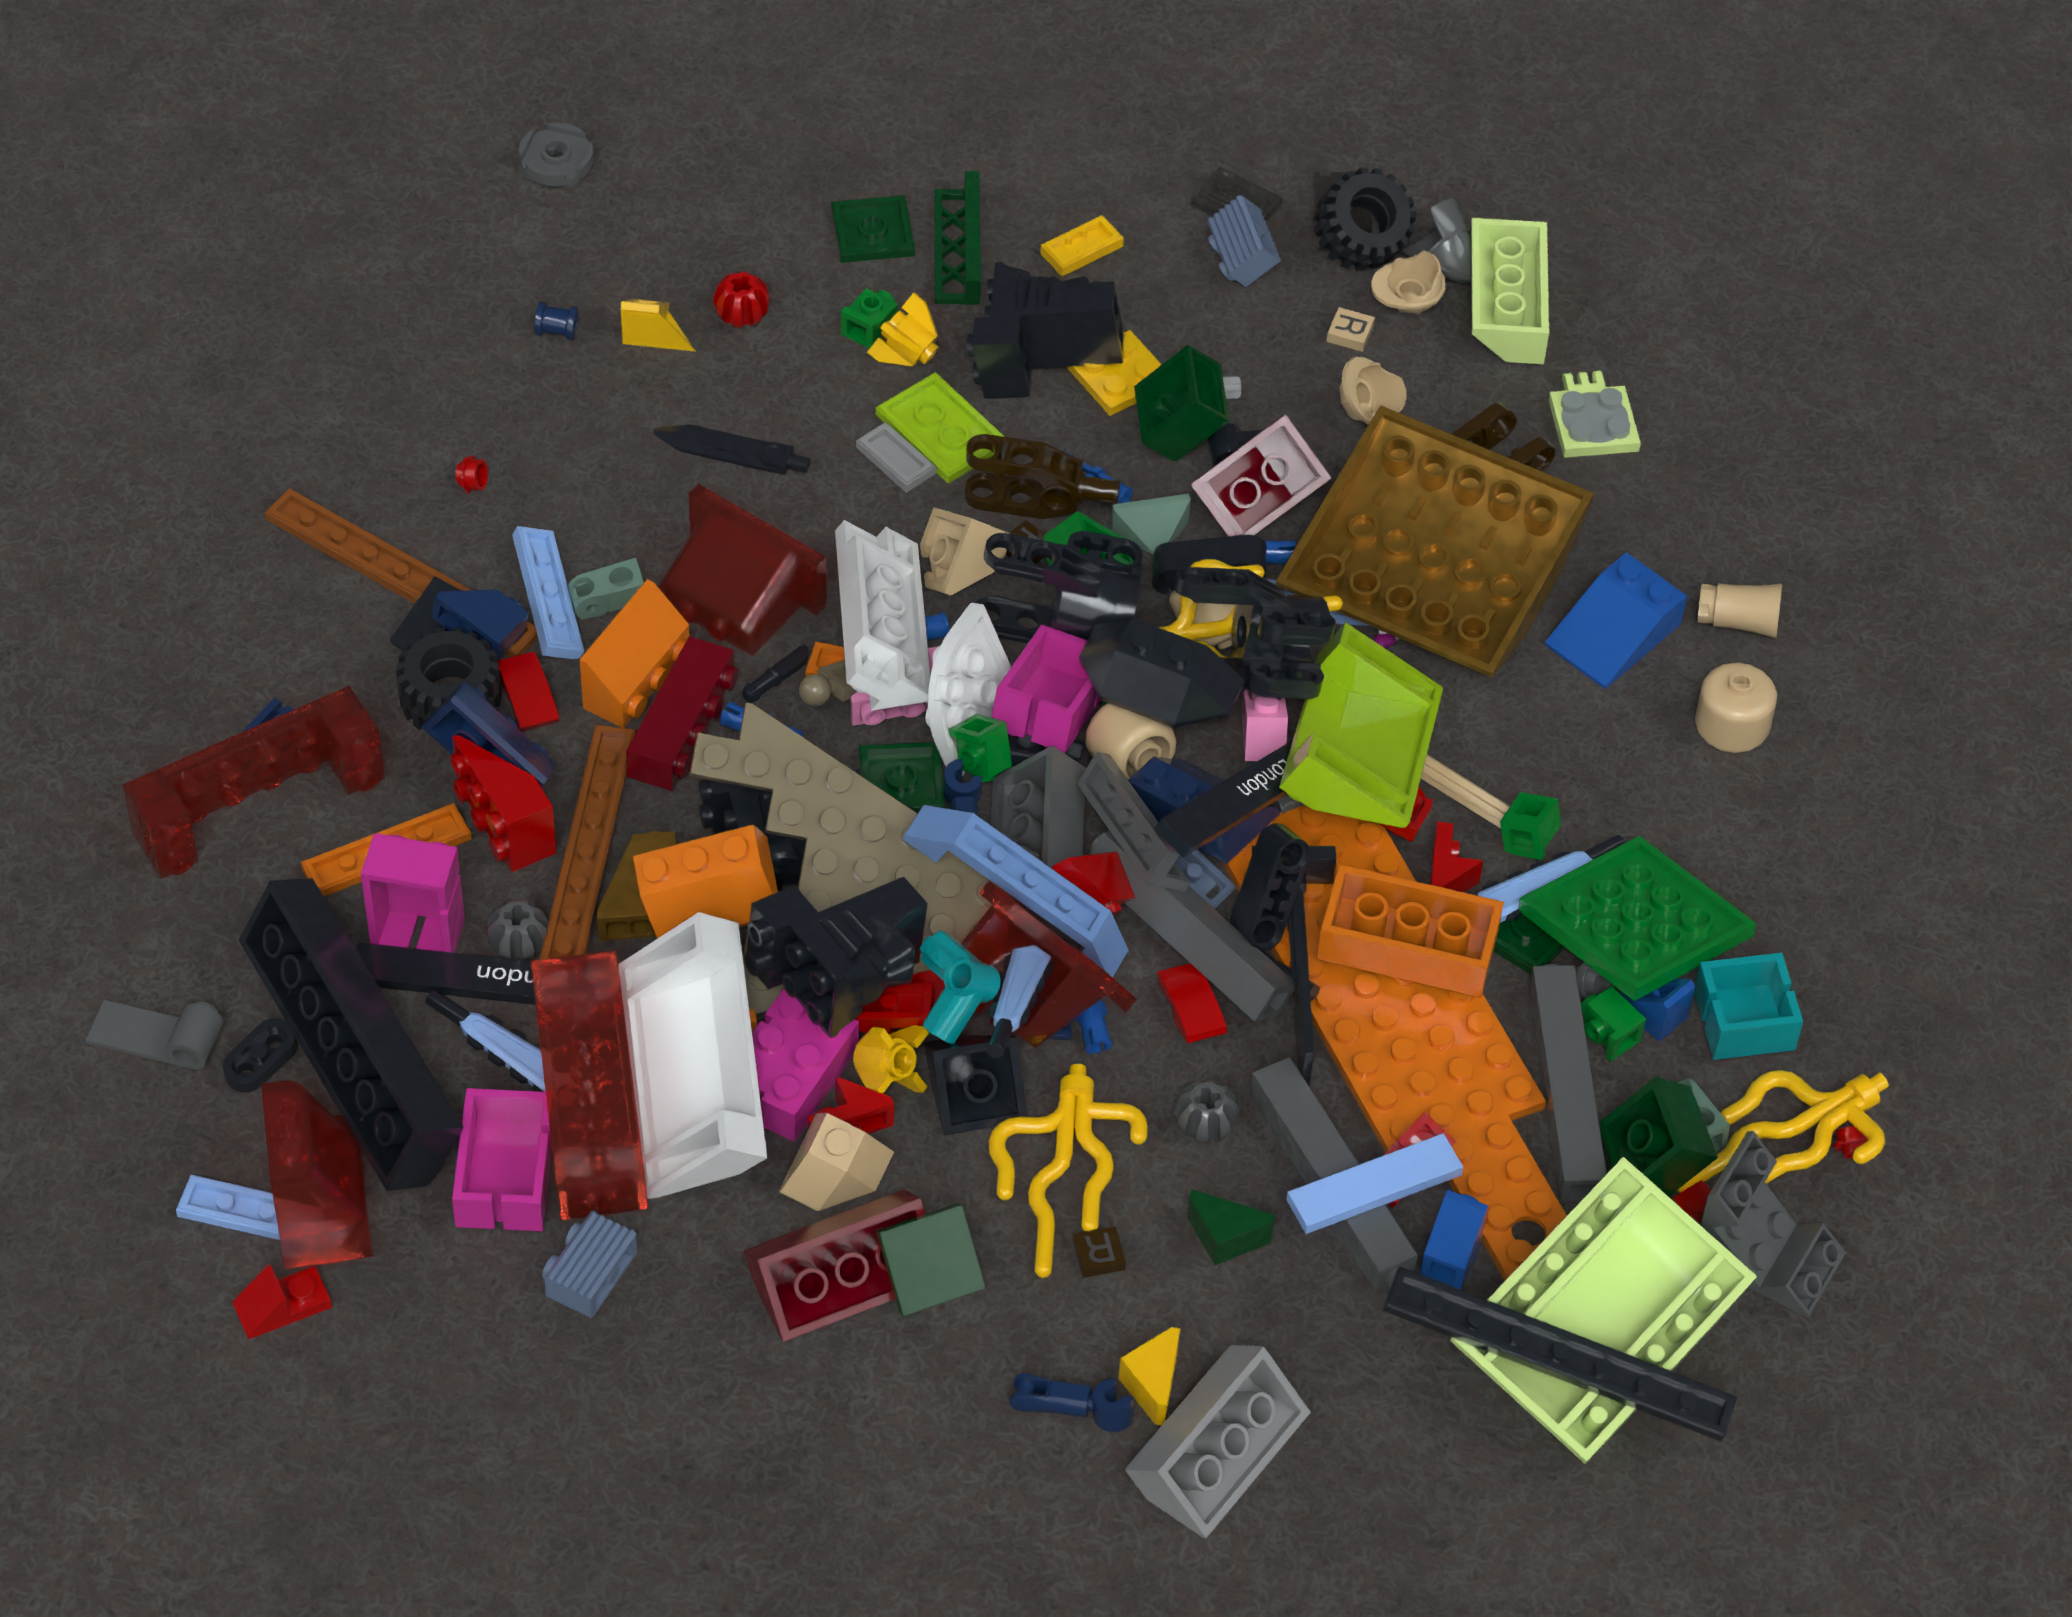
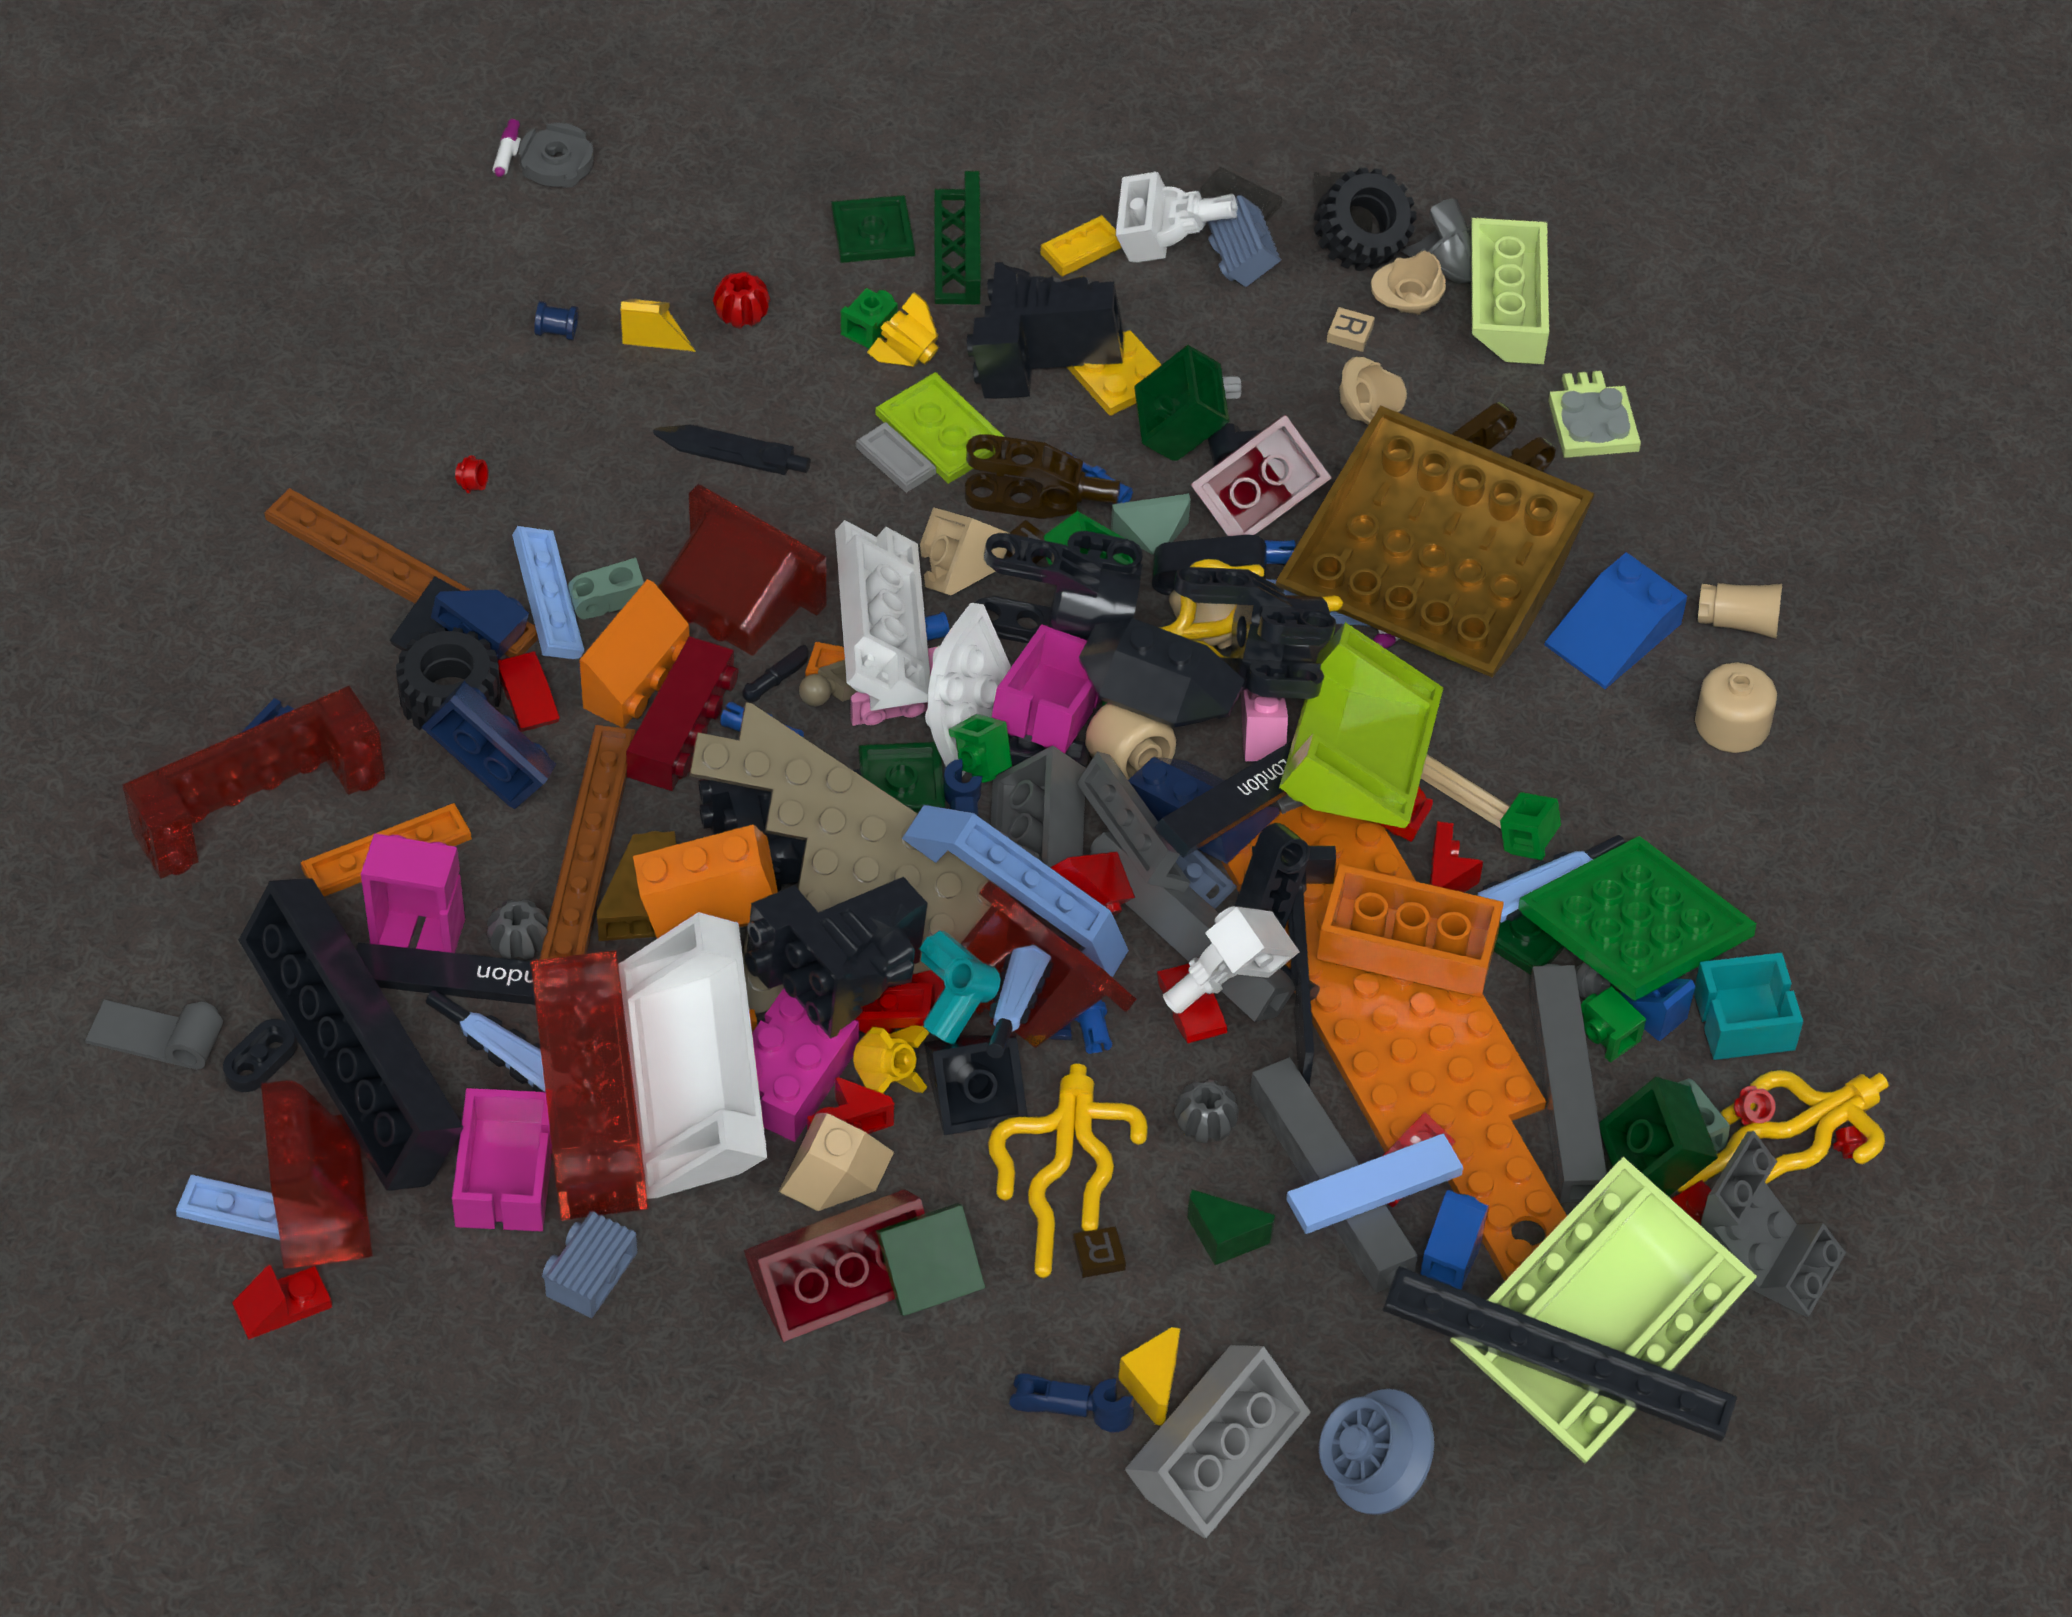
red slope [450,735,556,872] -> none
none -> piece [493,119,521,177]
none -> white brick [1116,172,1238,262]
none -> white brick [1163,906,1299,1014]
none -> sand blue piece [1319,1389,1434,1515]
none -> red plate [1734,1085,1776,1126]

